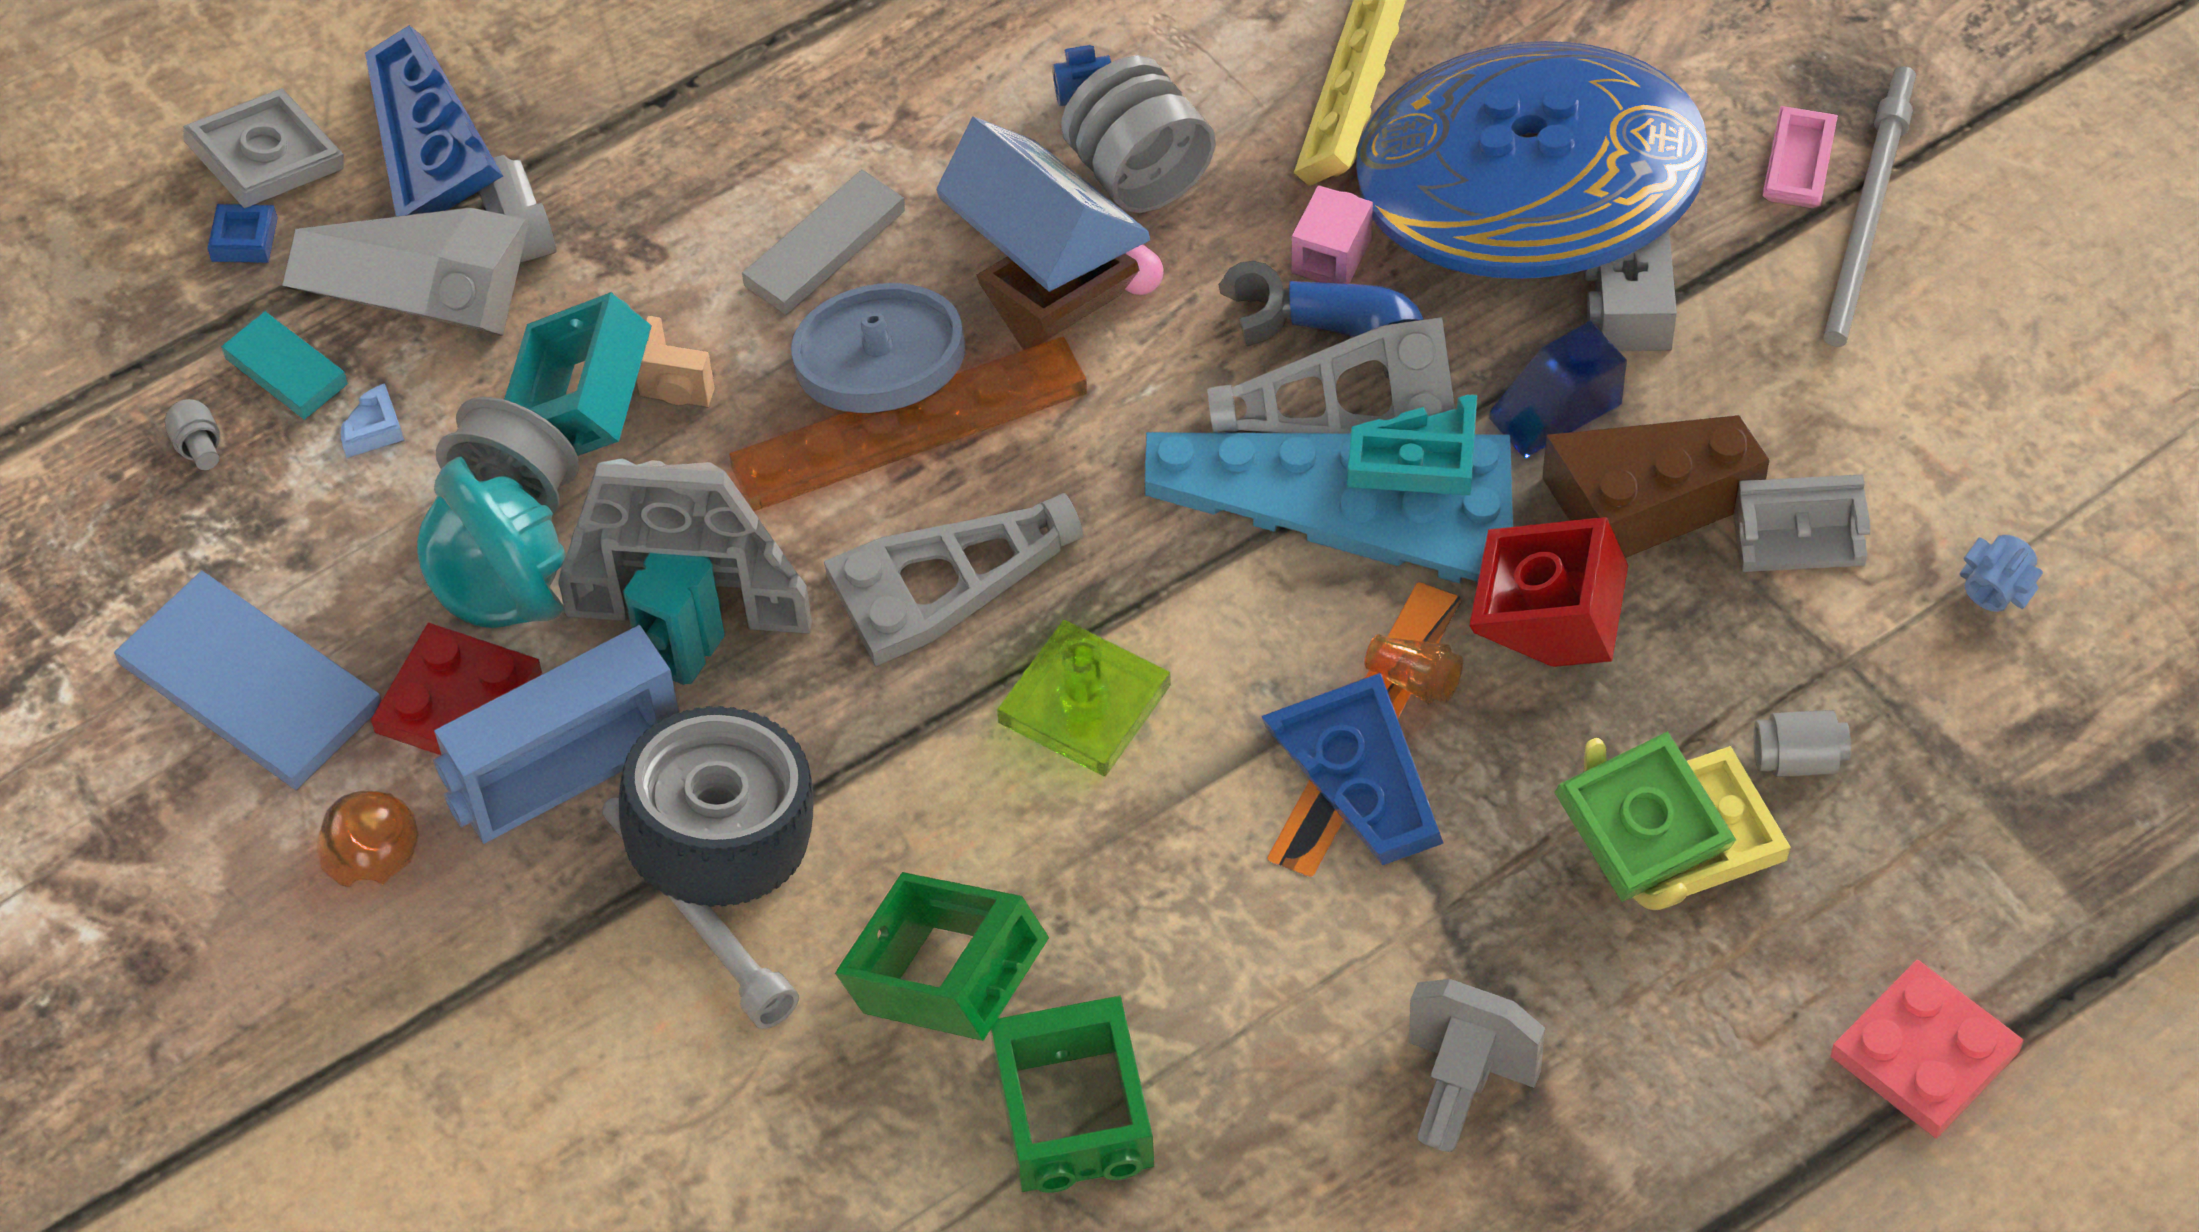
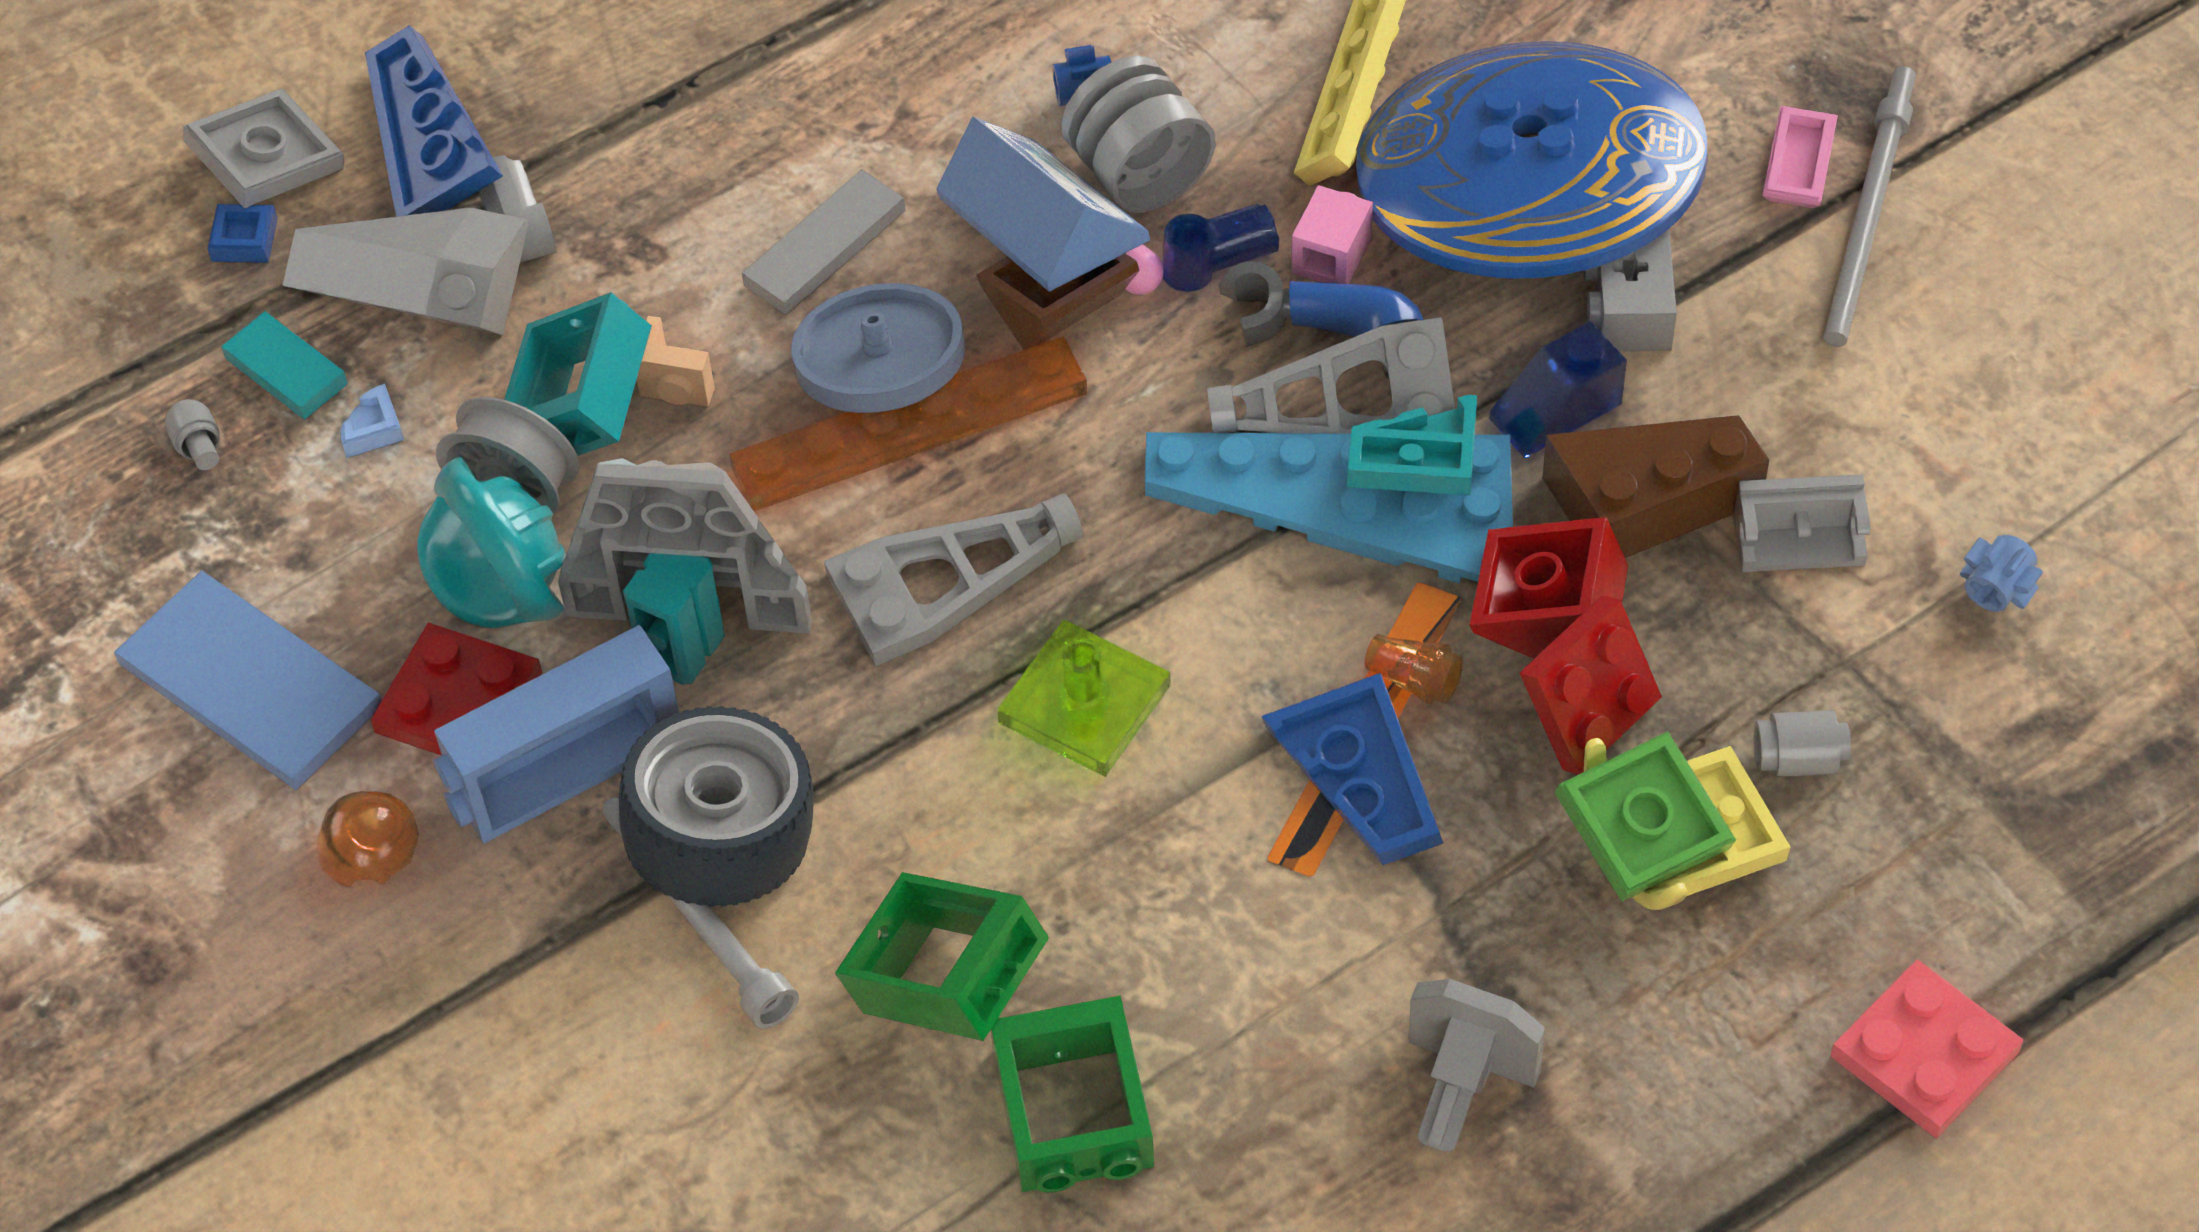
none -> clear blue piece [1162,203,1280,292]
none -> red plate [1519,595,1662,775]

